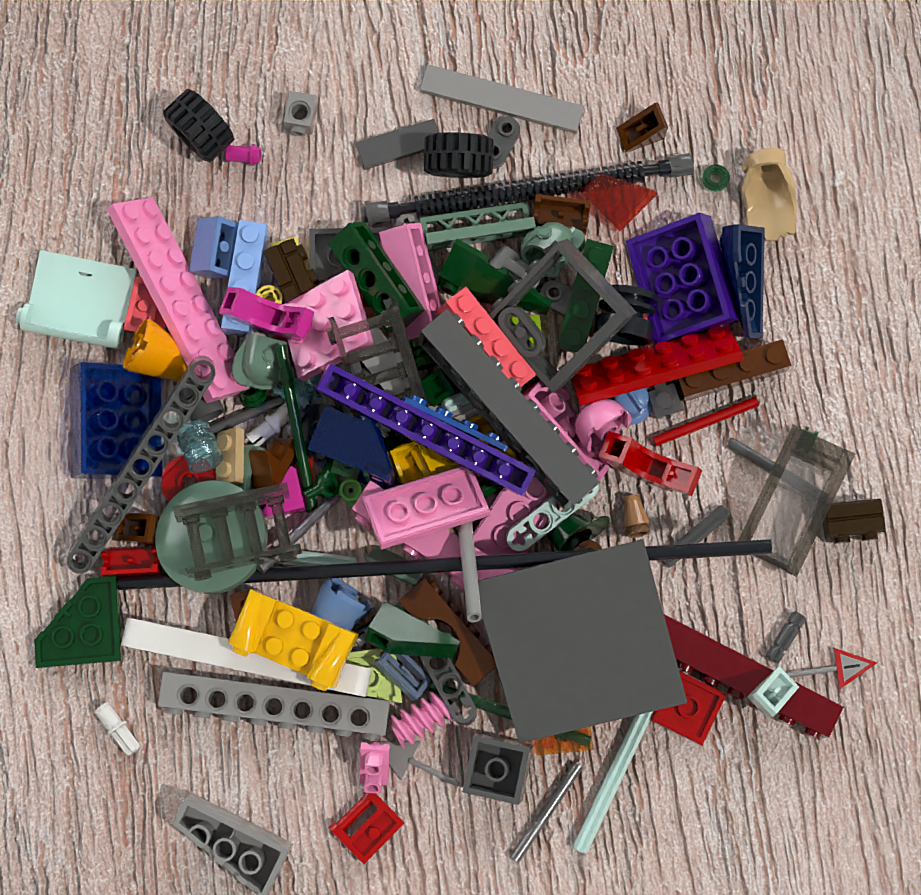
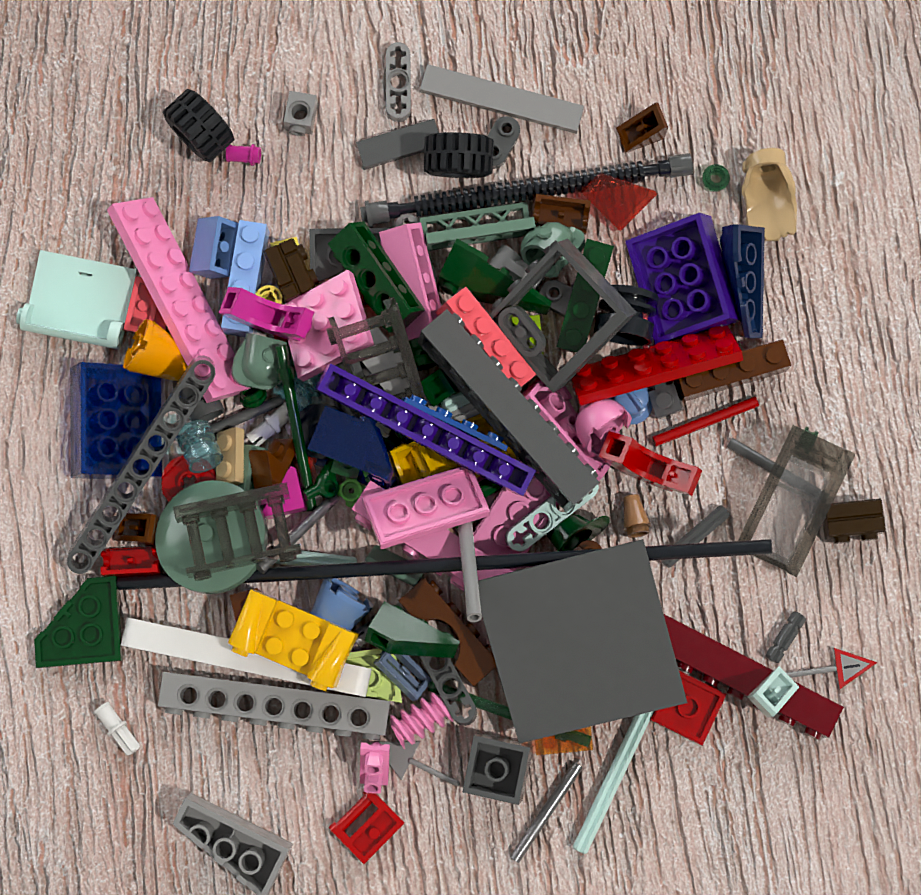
none -> light grey beam [386,42,411,122]

